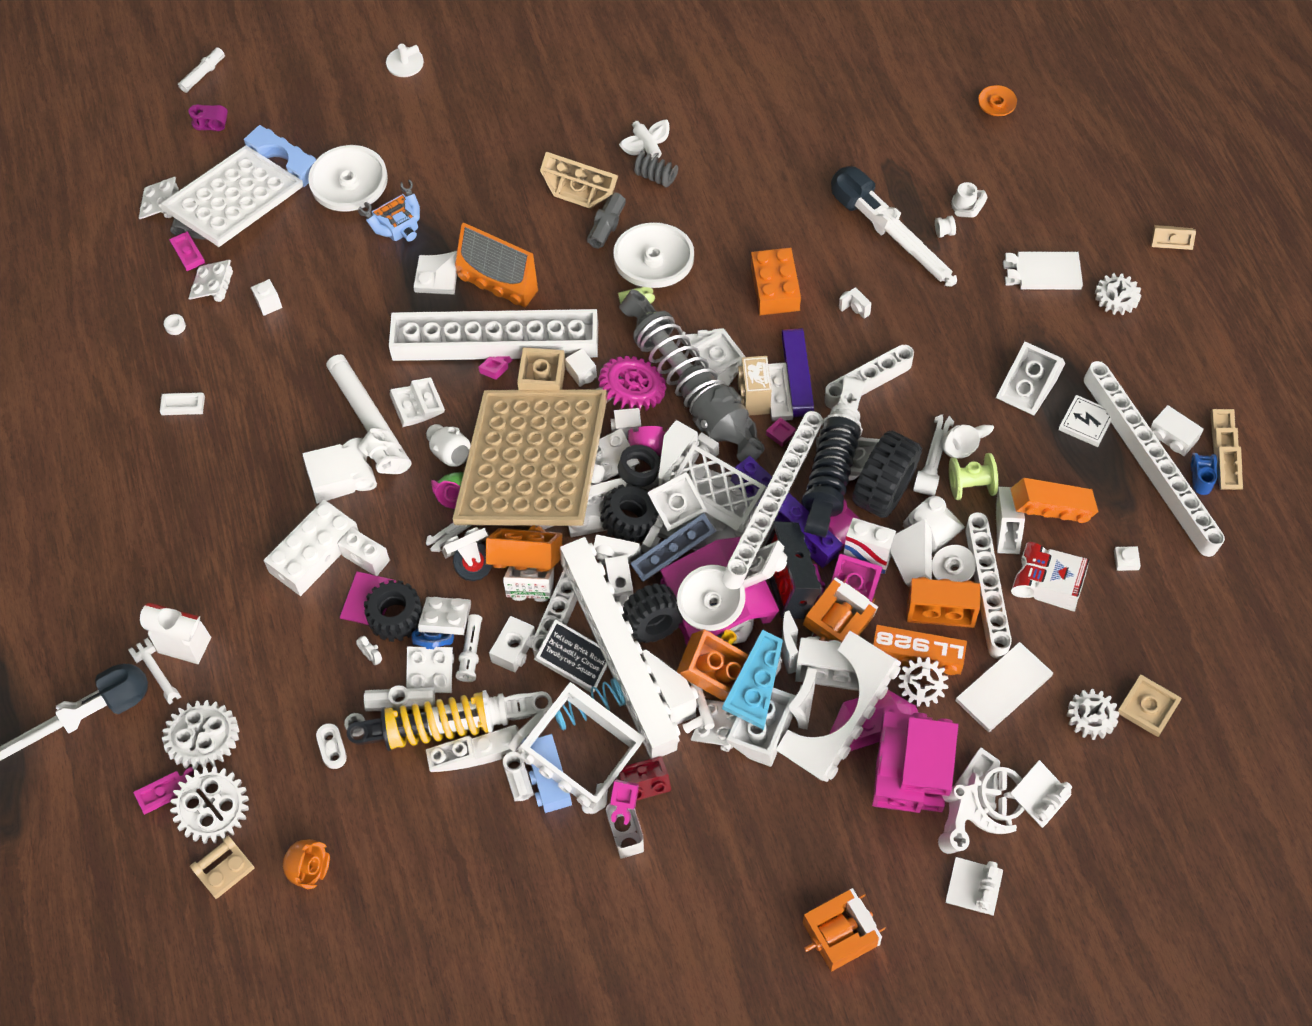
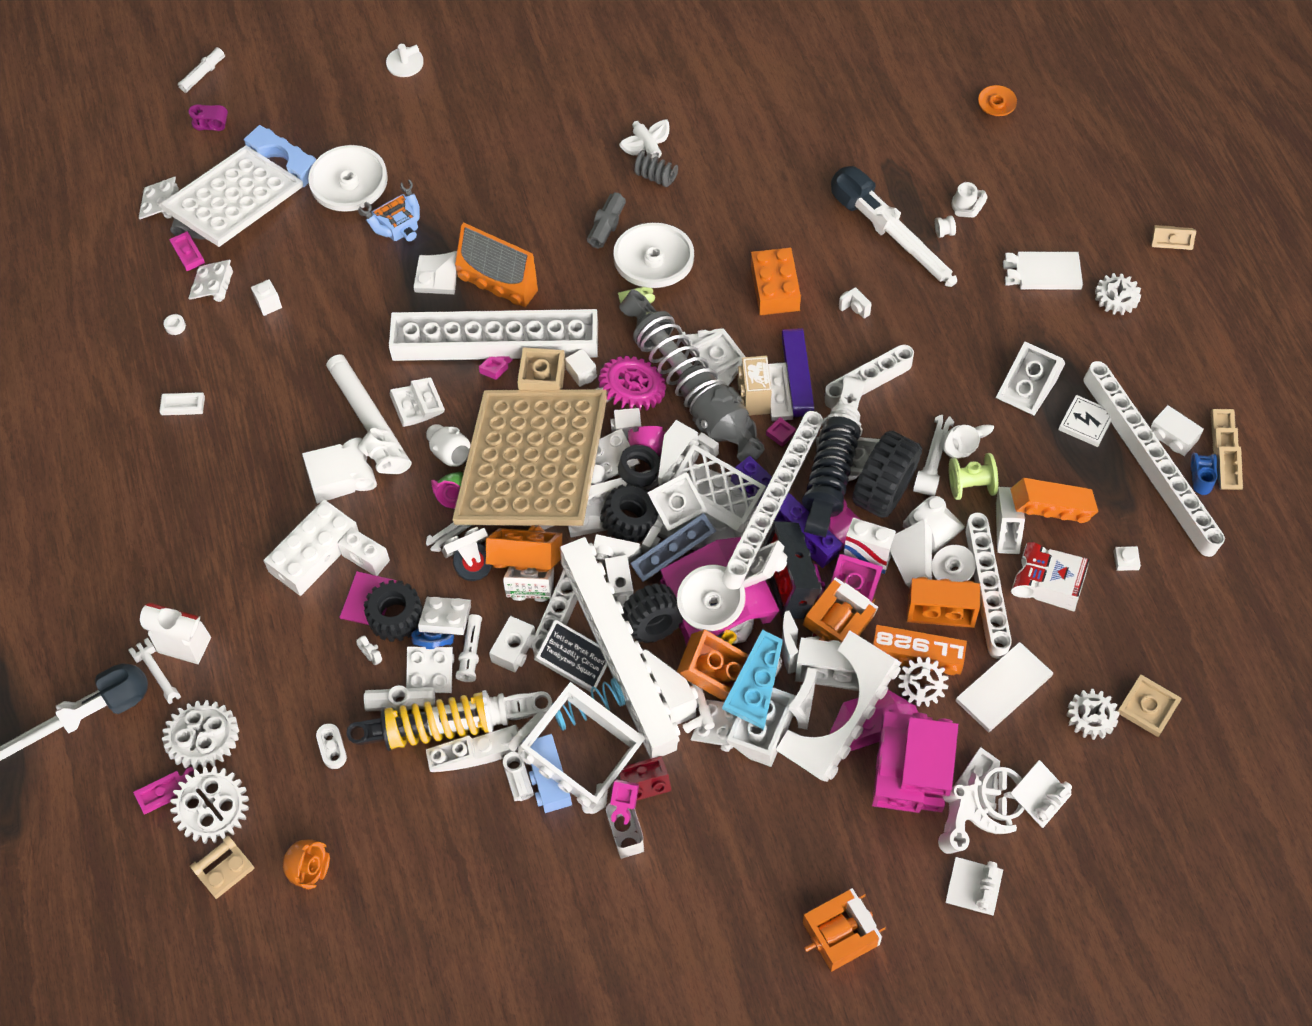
white bush [344,713,365,736] -> none
tan wedge [540,152,618,208] -> none

